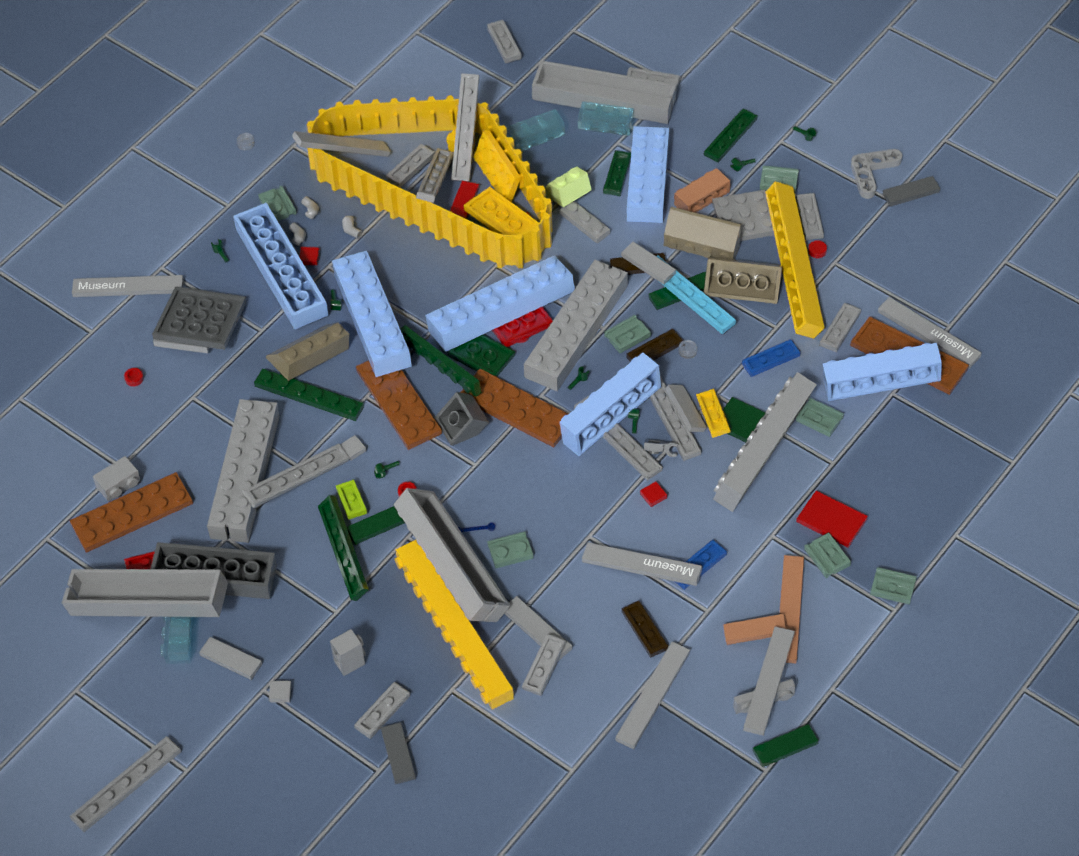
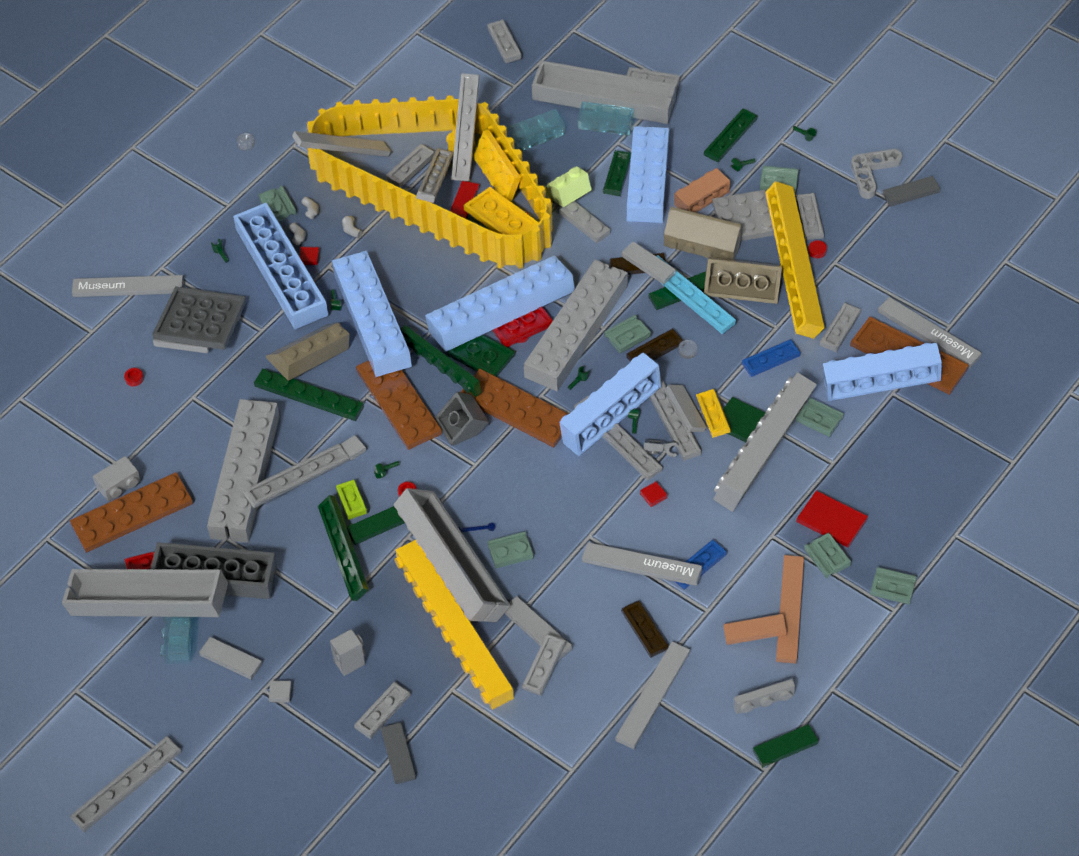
light grey tile [743,627,795,736] -> none

